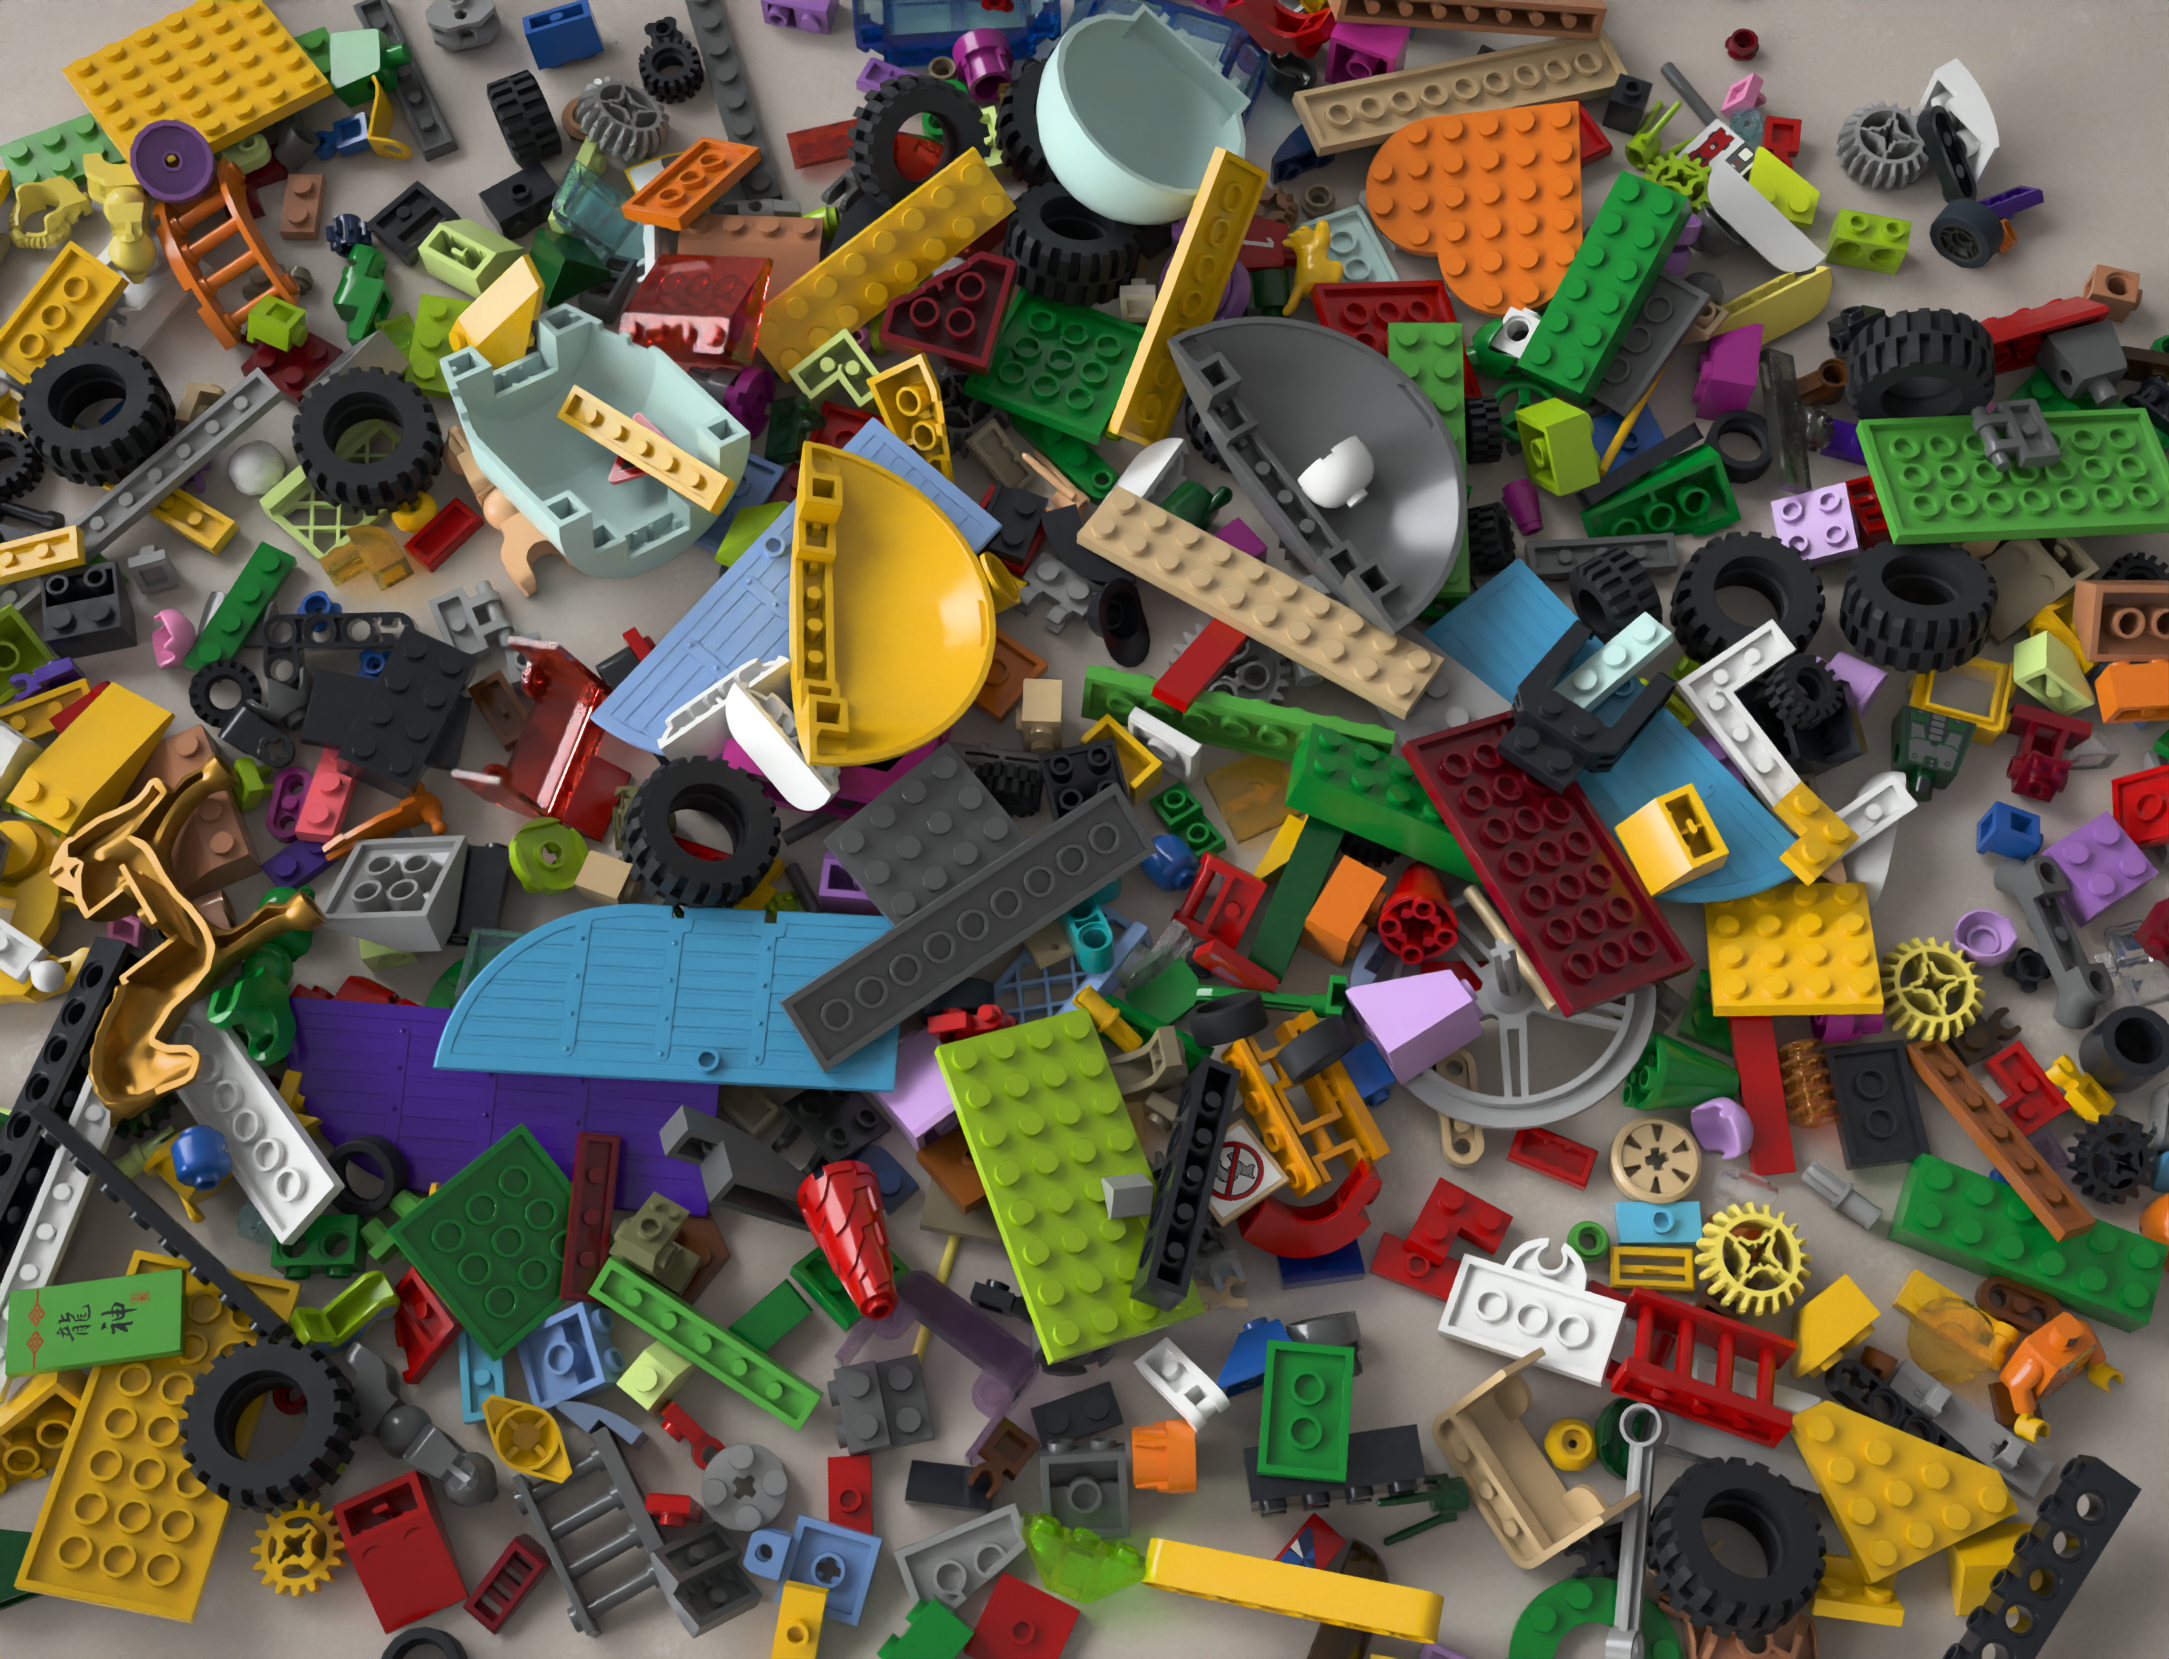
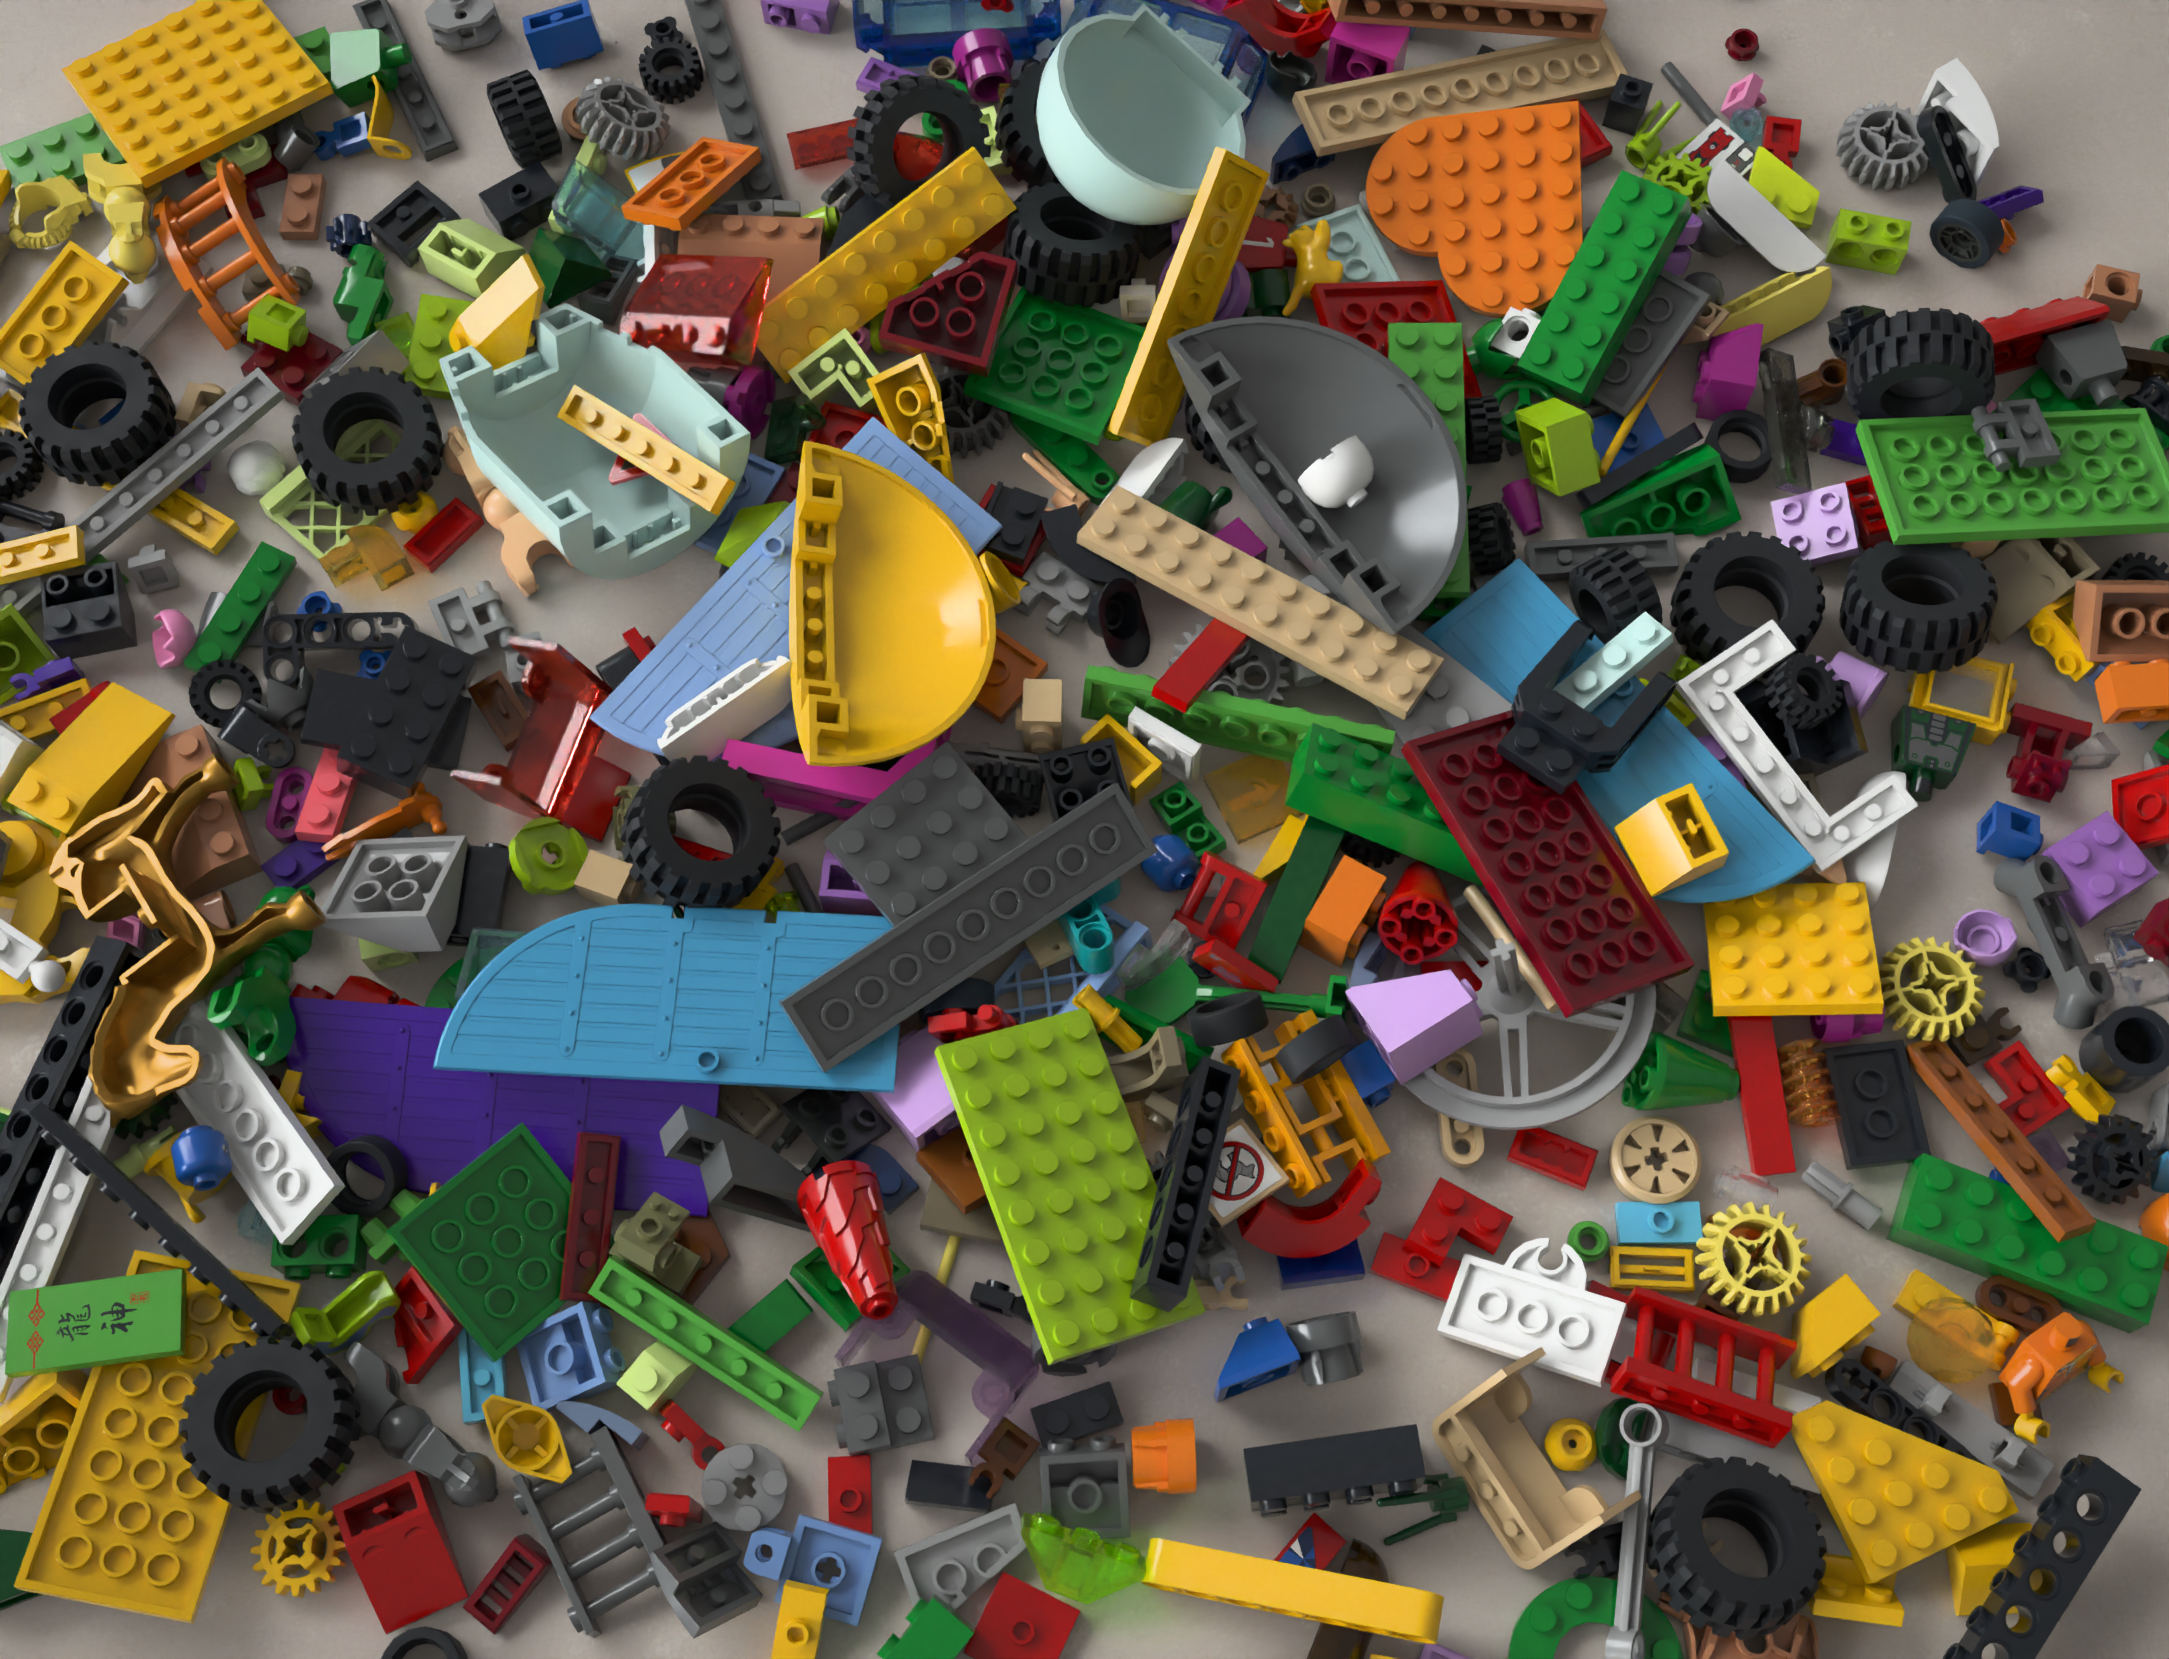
medium lavender wheel [130,119,216,205] -> none
white brick [726,682,841,811] -> none
dark tan plate [963,418,1038,489] -> none
light grey slope [1101,1173,1154,1220] -> none
white plate [1134,1337,1231,1432] -> none
green plate [1257,1339,1355,1483] -> none
lavender hair [1690,1097,1754,1160] -> none
yellow plate [1772,781,1860,886] -> none
yellowish green slope [2013,630,2095,716] -> none

